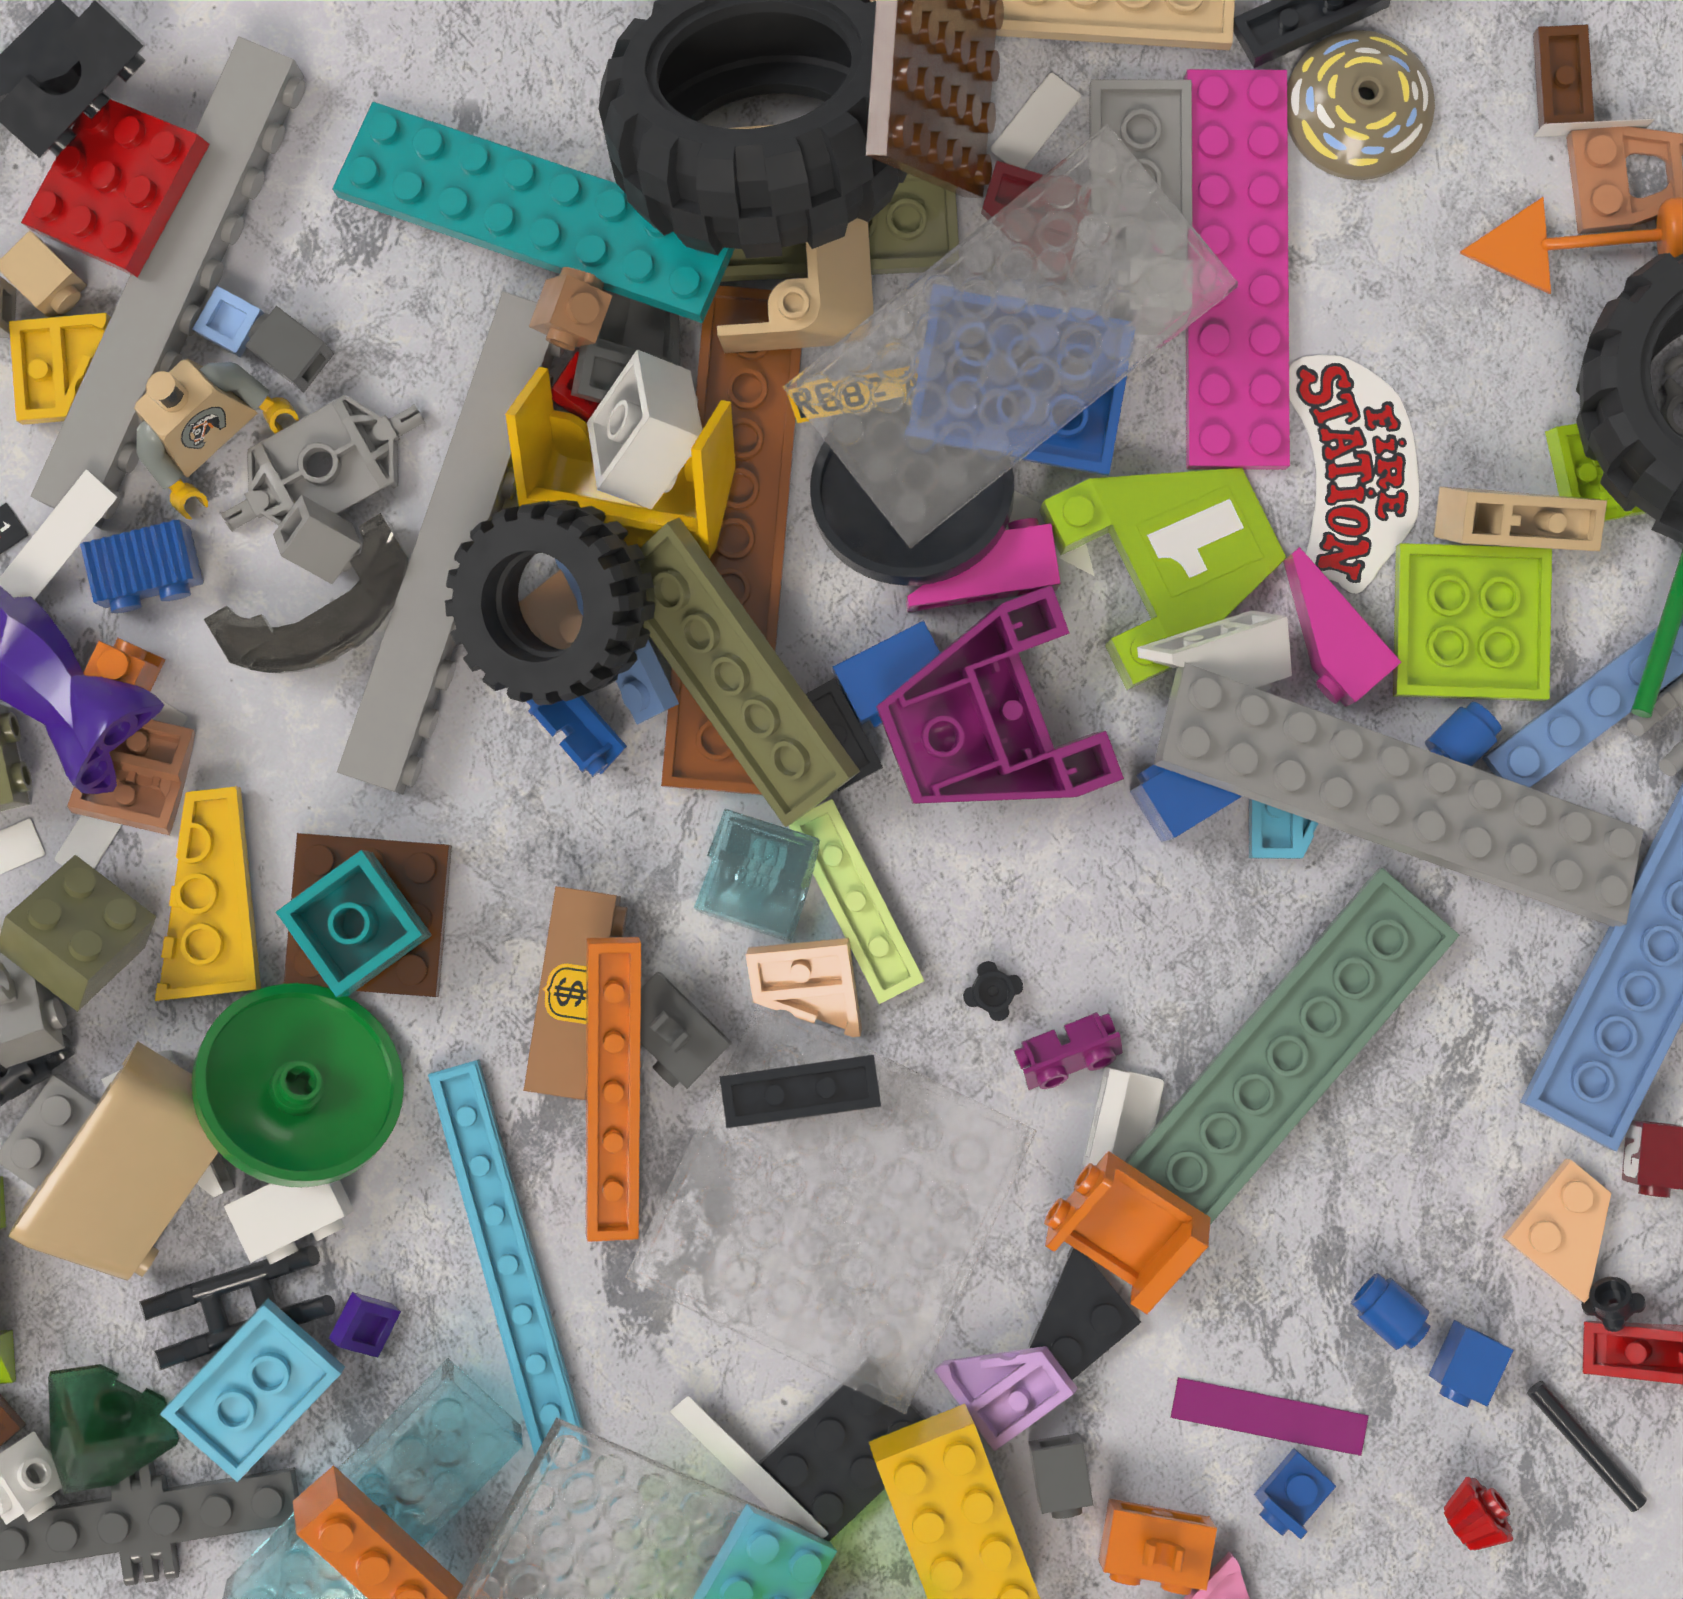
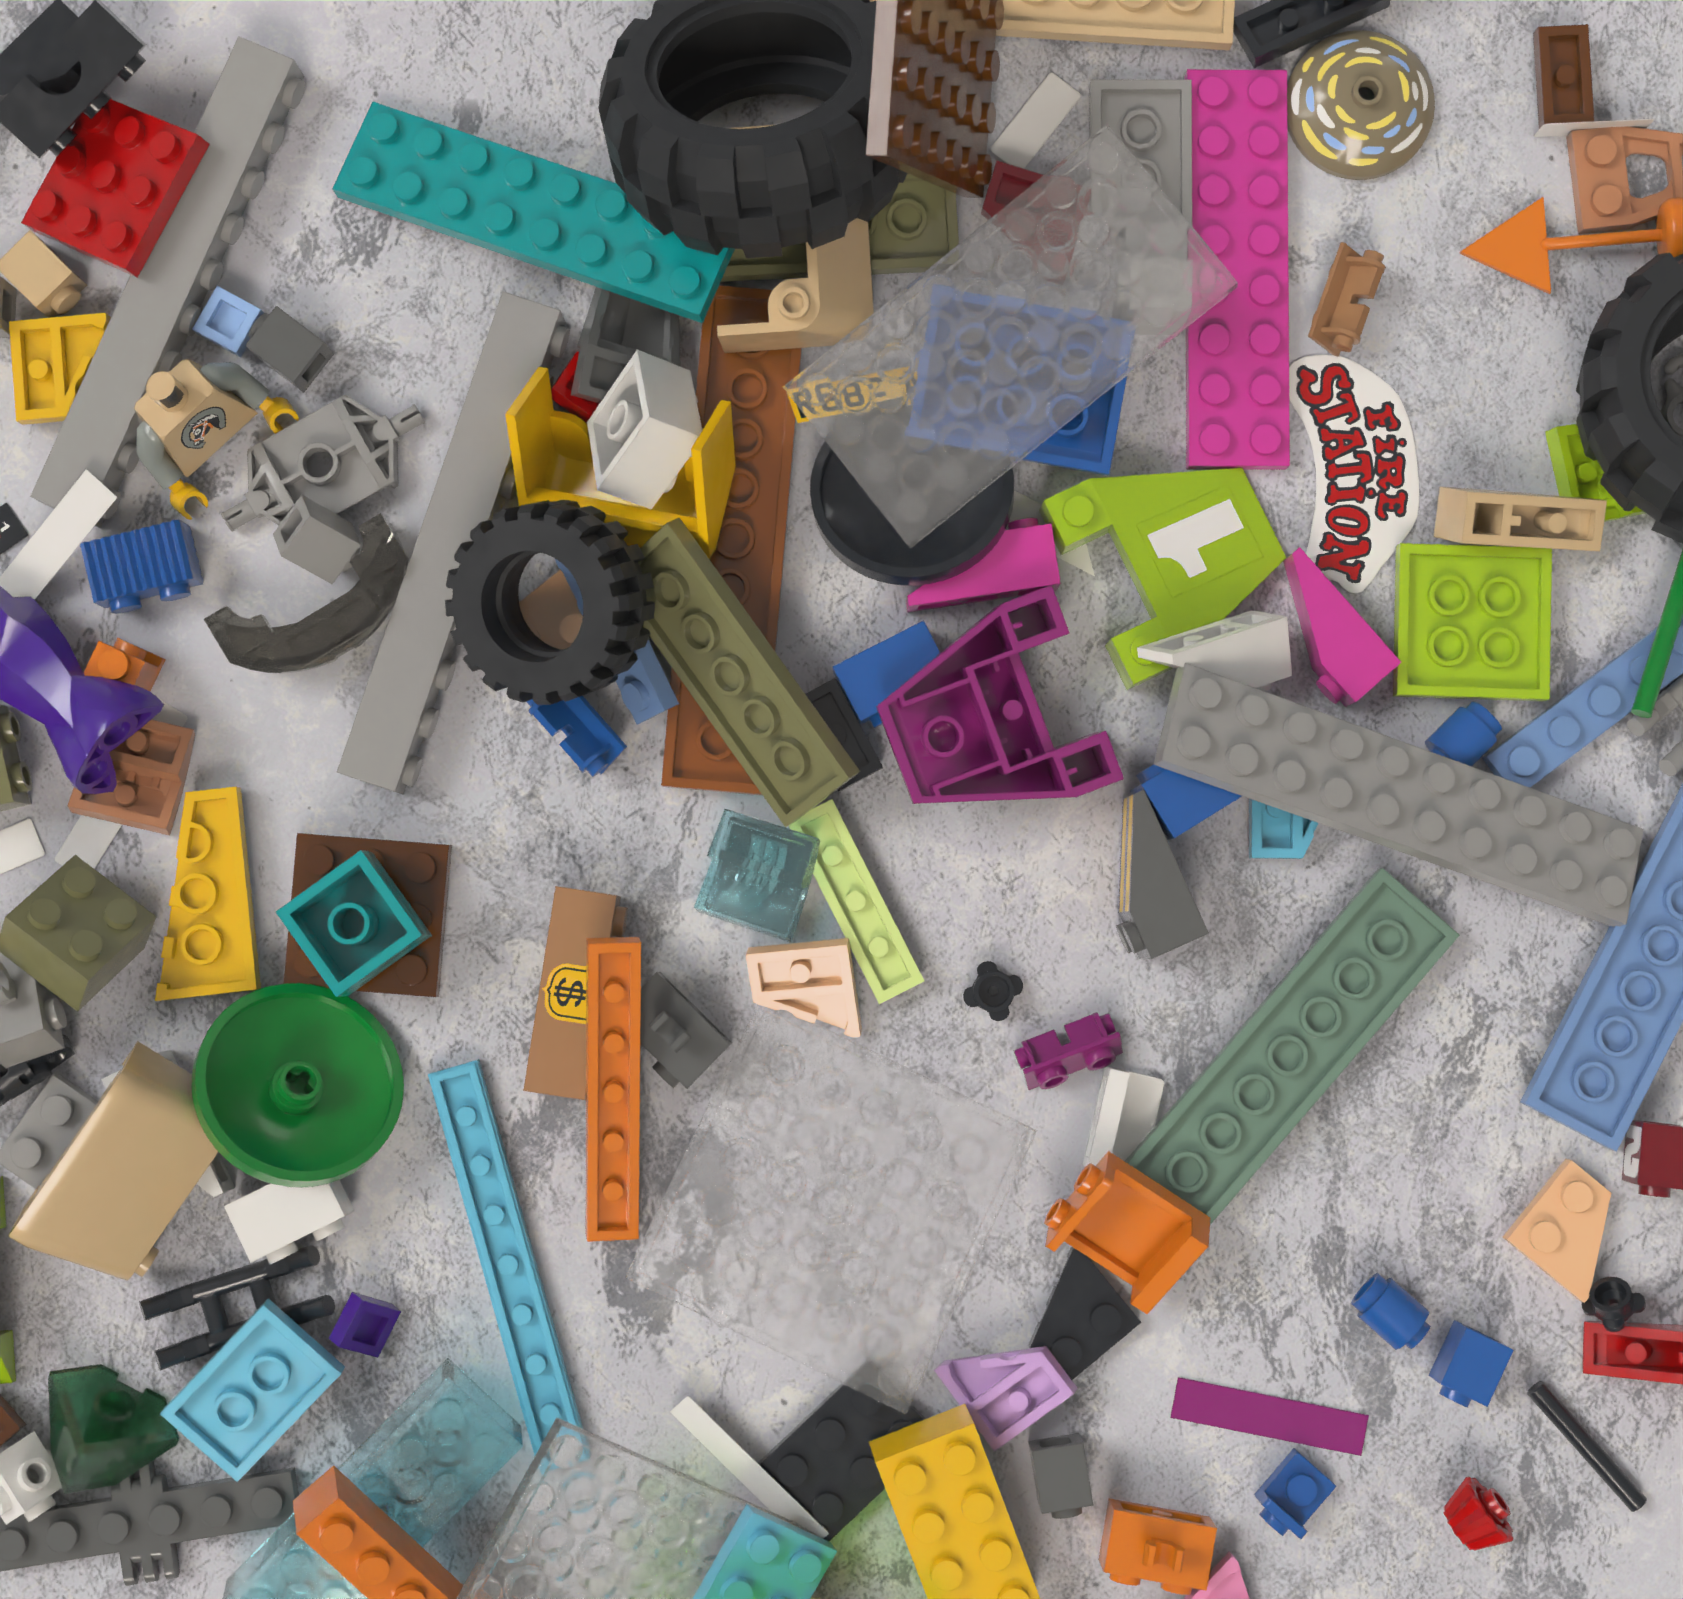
medium nougat brick [529,267,613,351] -> none
black plate [719,1055,881,1129] -> none
none -> dark grey slope [1116,790,1209,959]
none -> medium nougat hinge [1308,242,1386,357]

